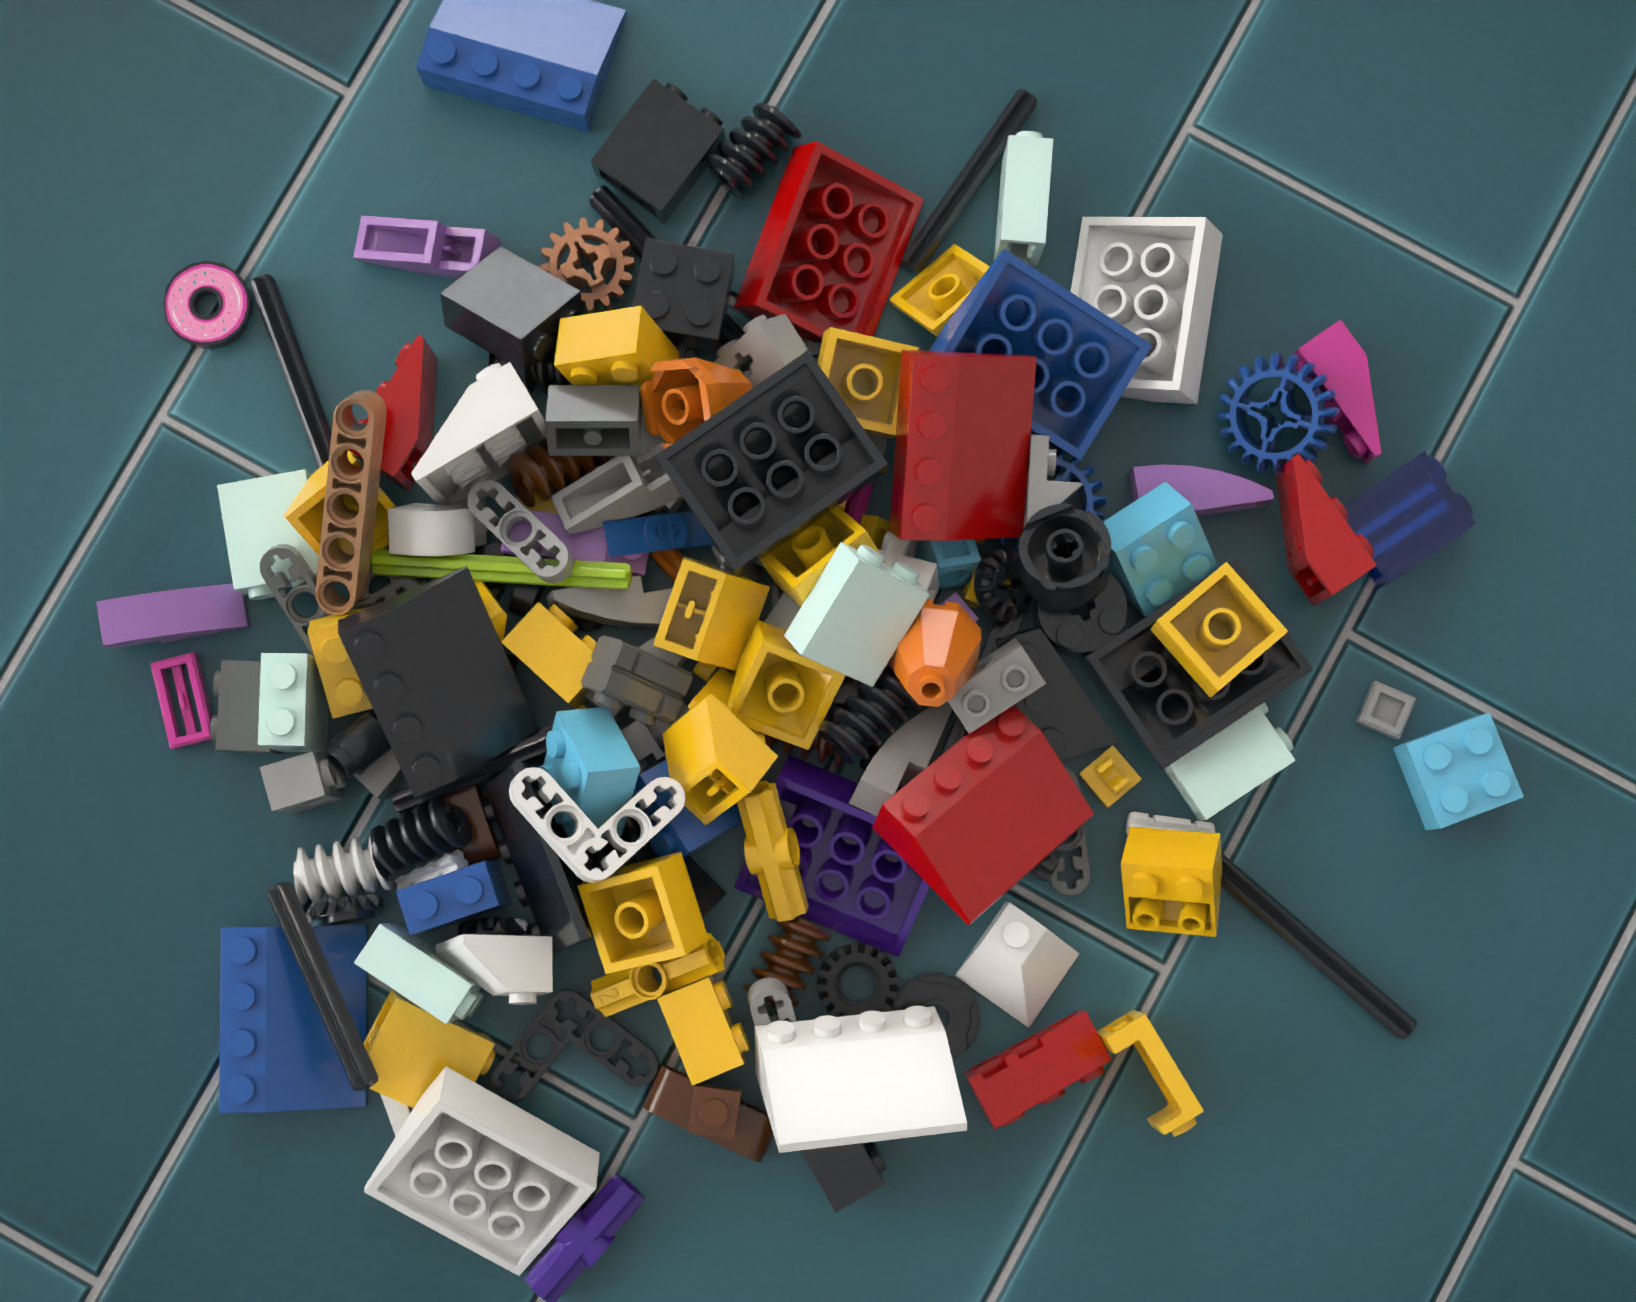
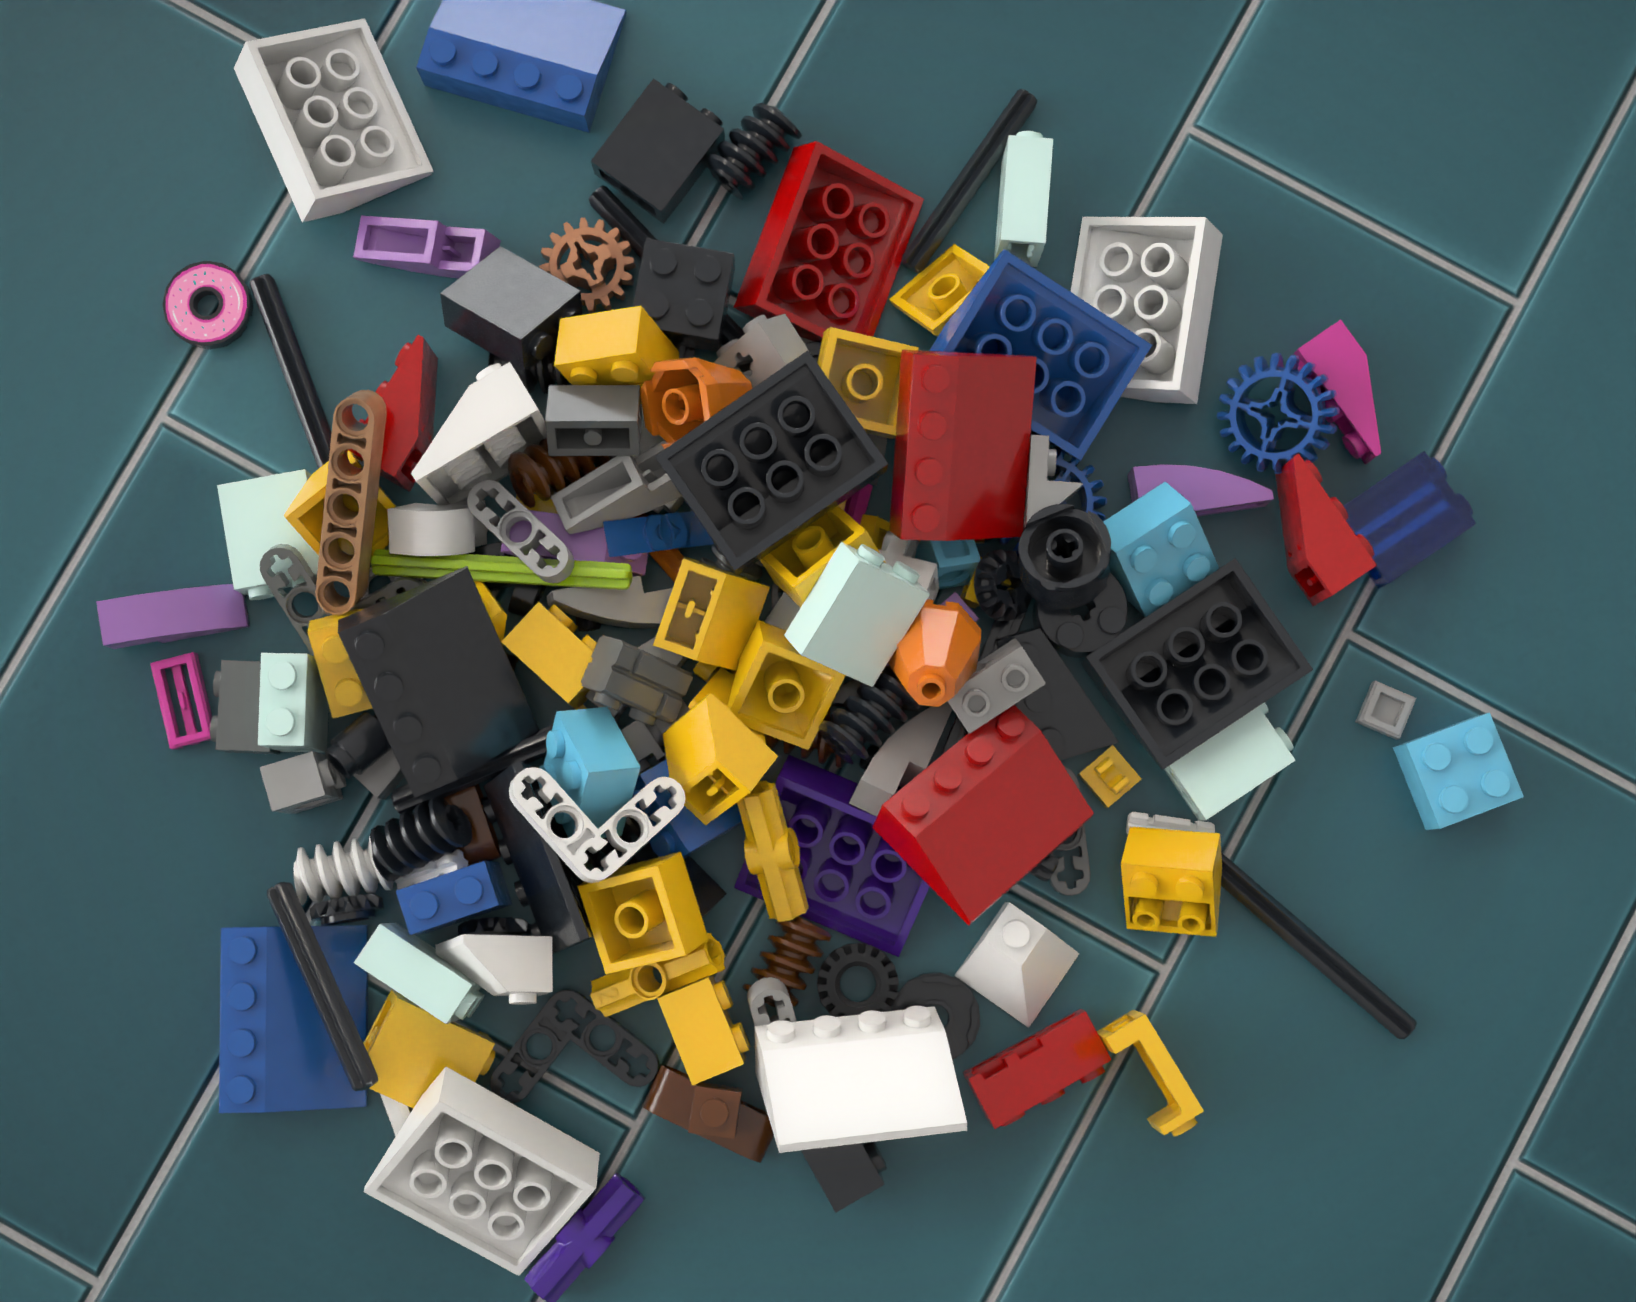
yellow brick [1150,562,1288,698] -> none
none -> white slope [234,18,433,223]

